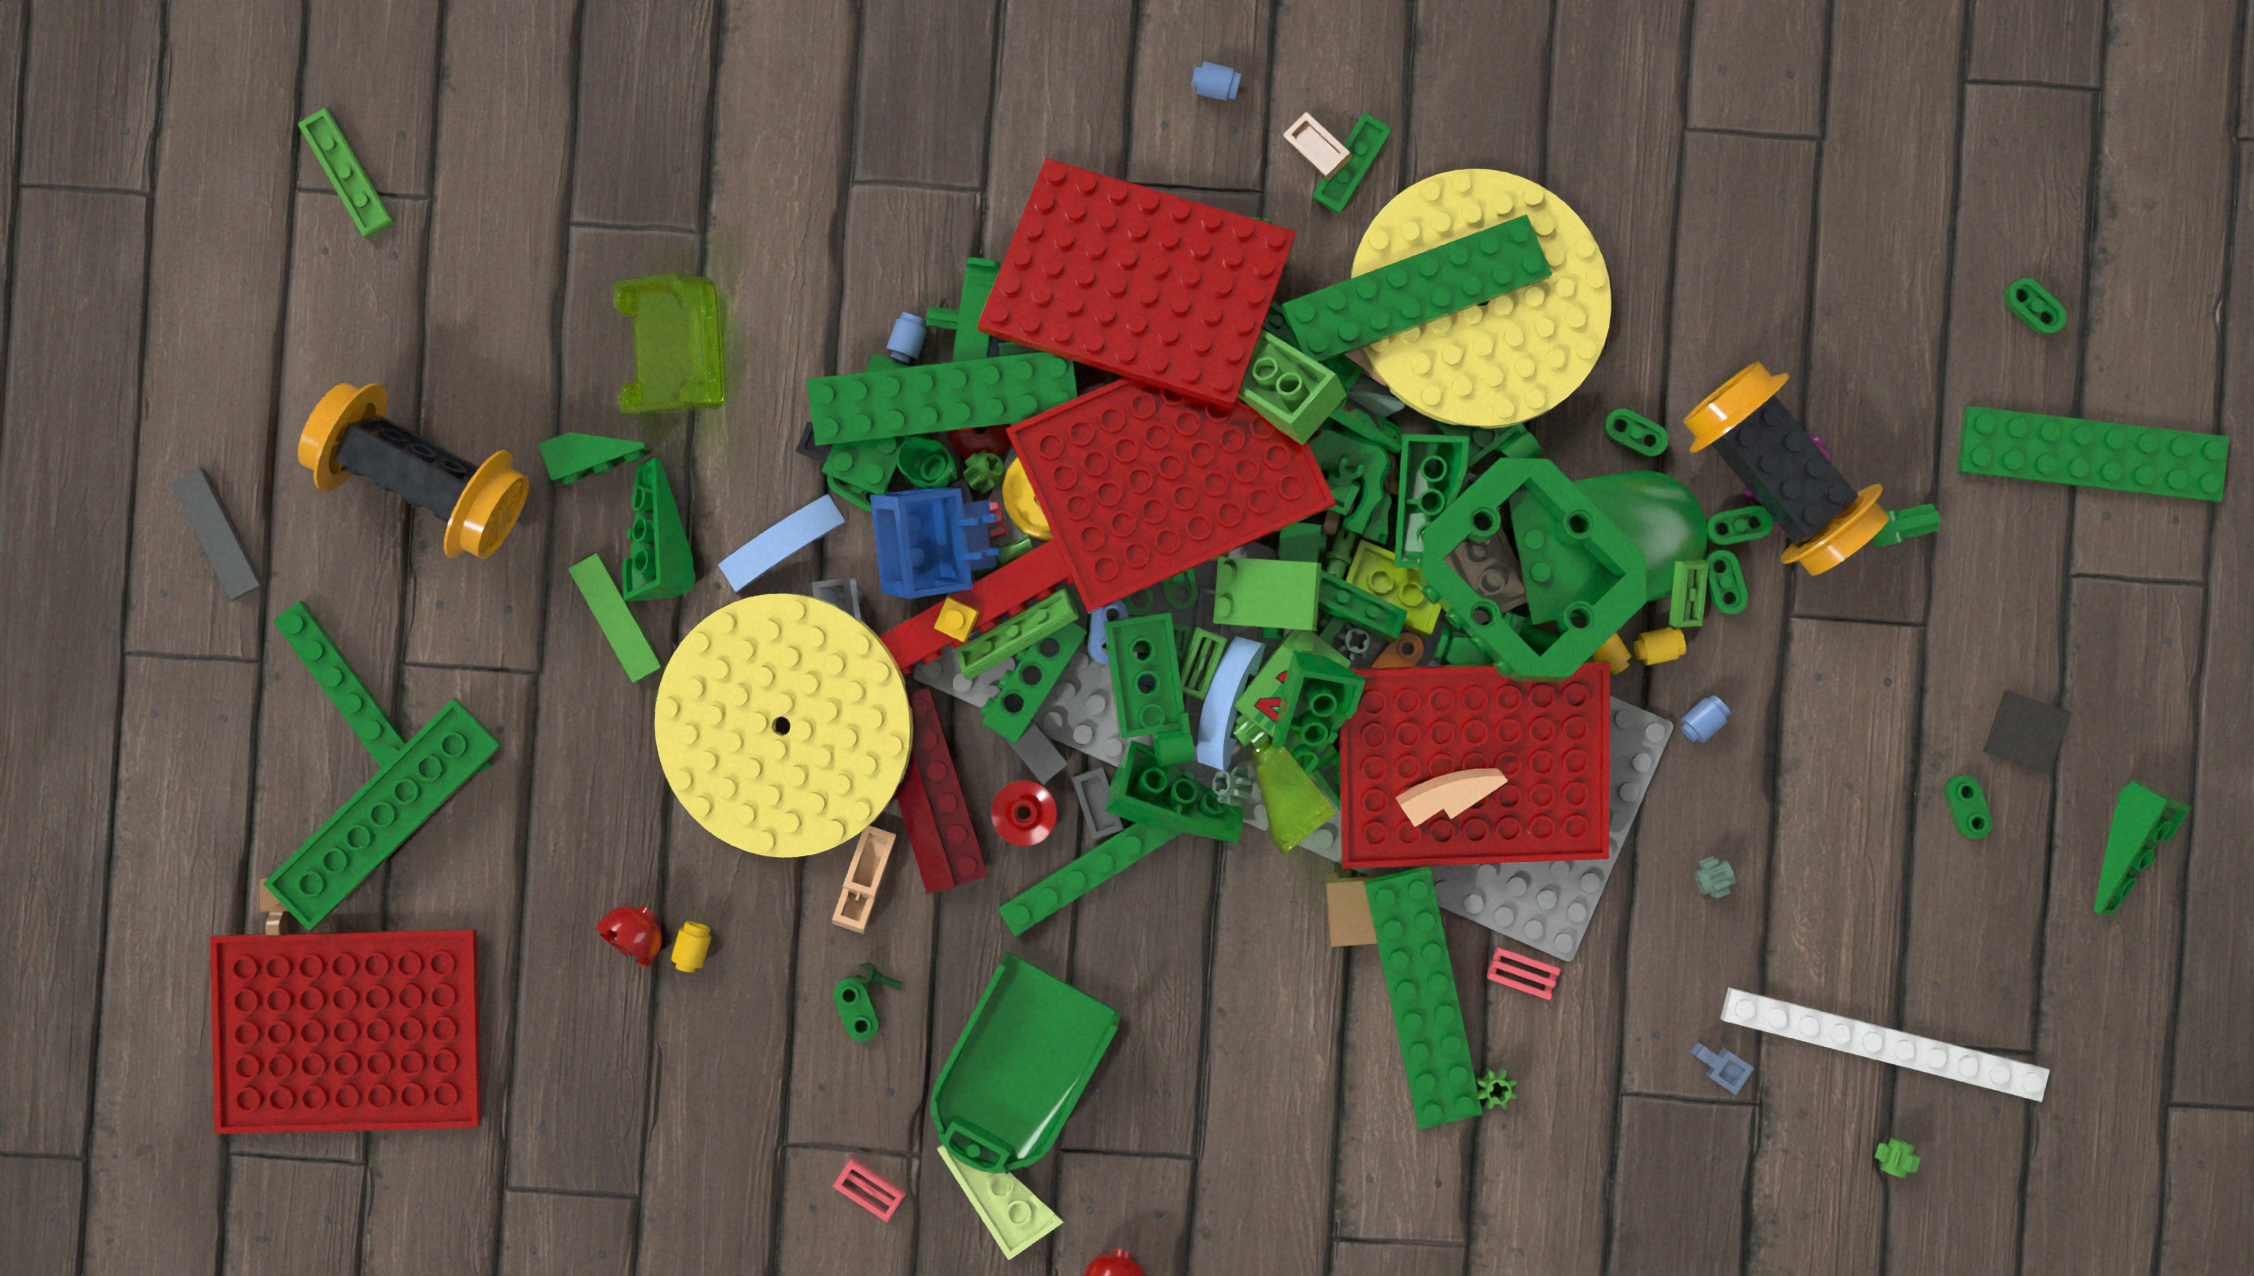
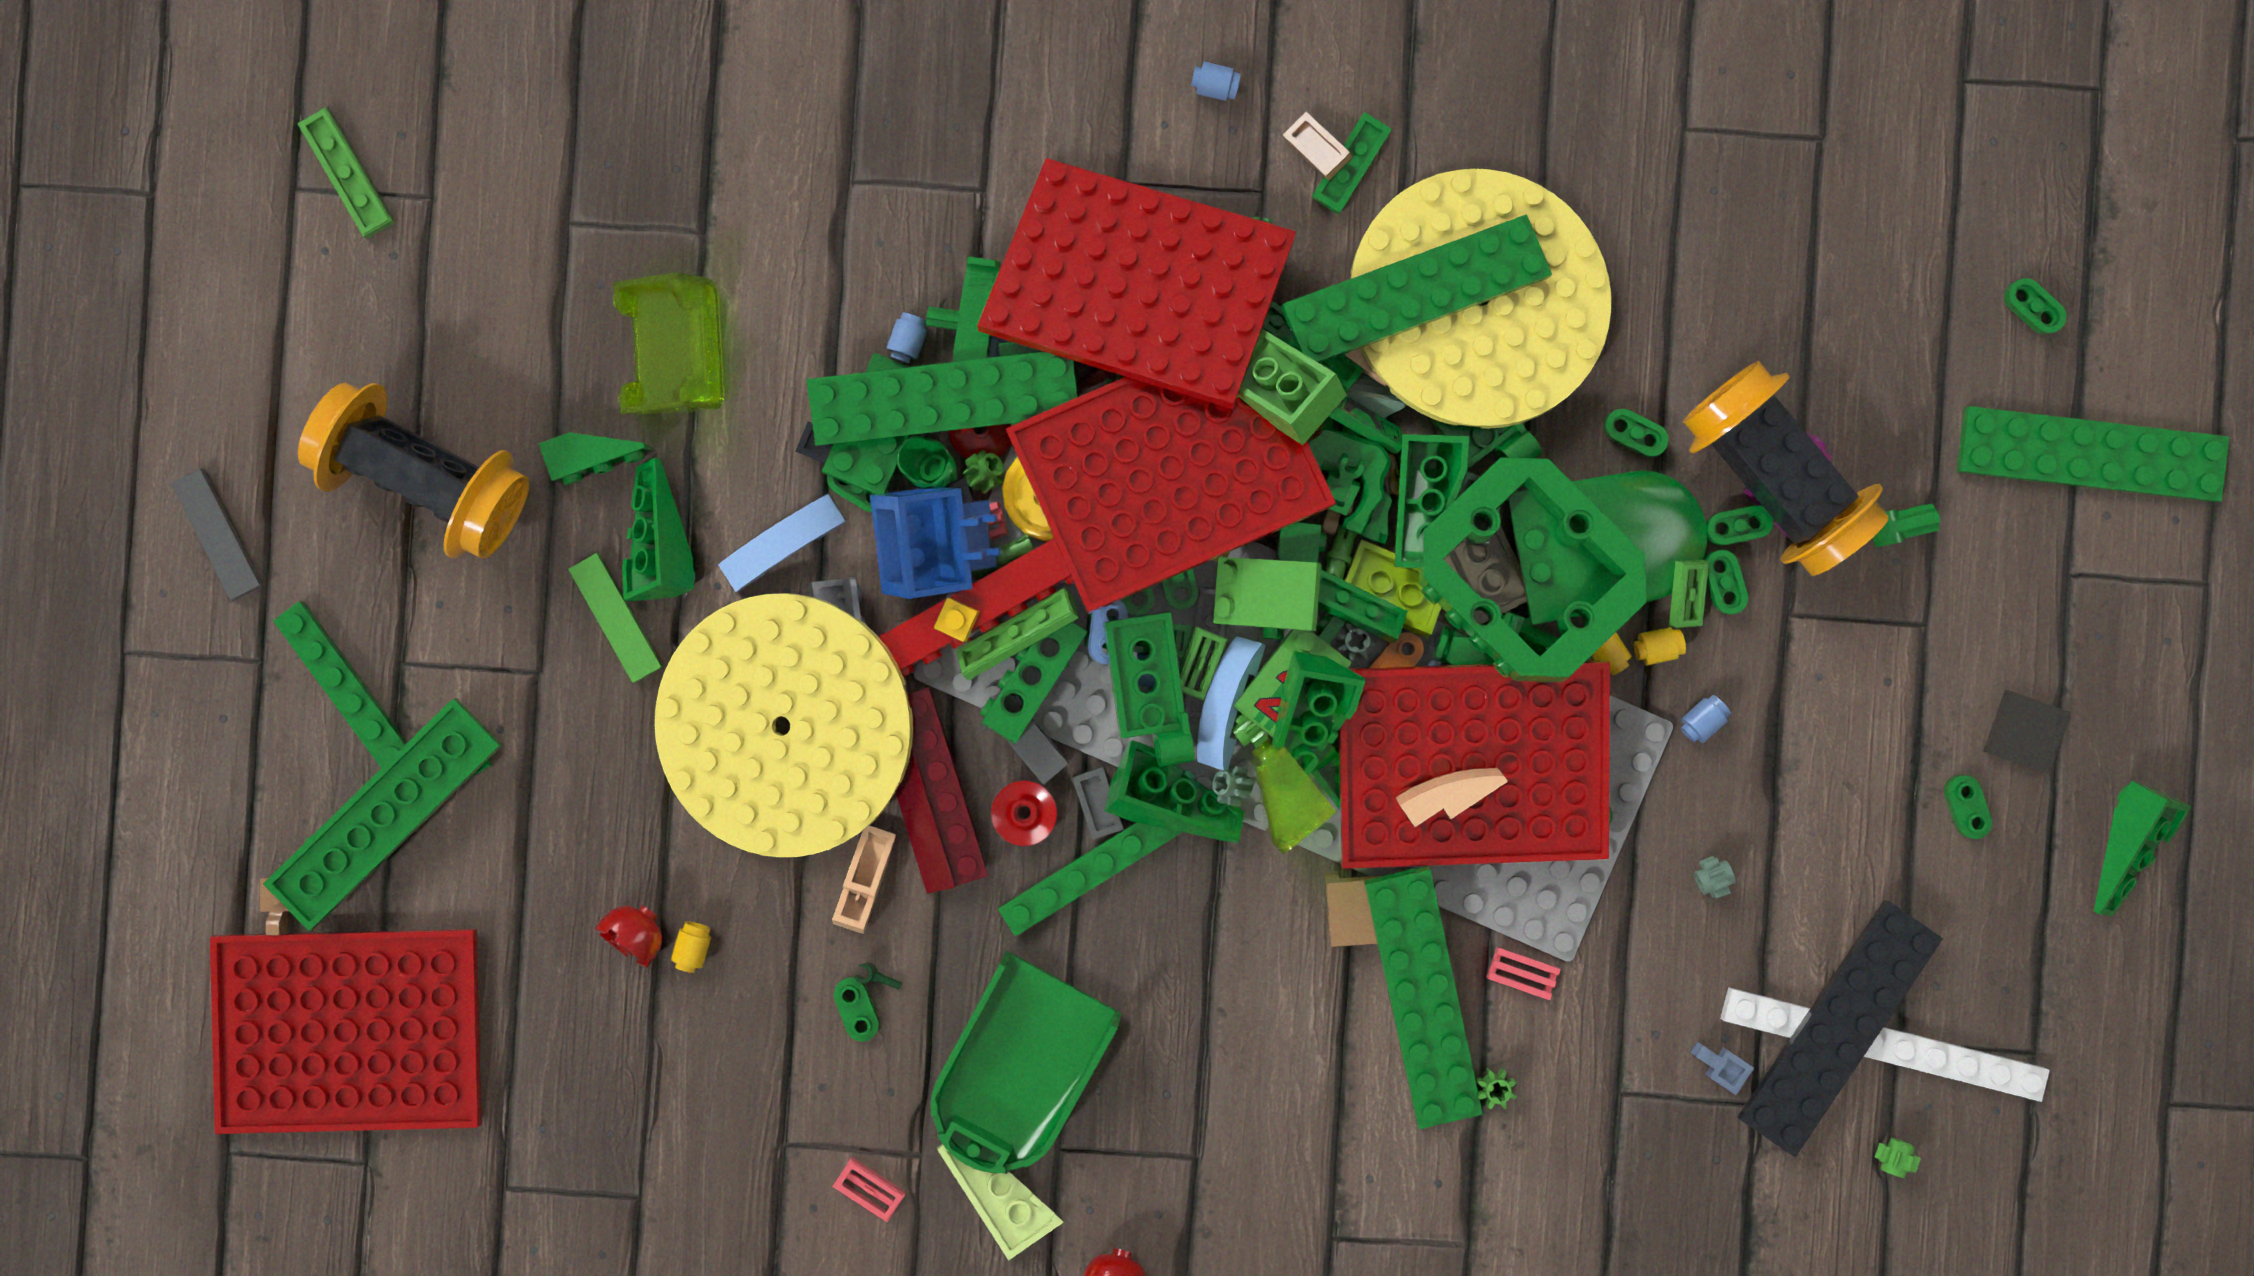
none -> black plate [1737,900,1944,1157]

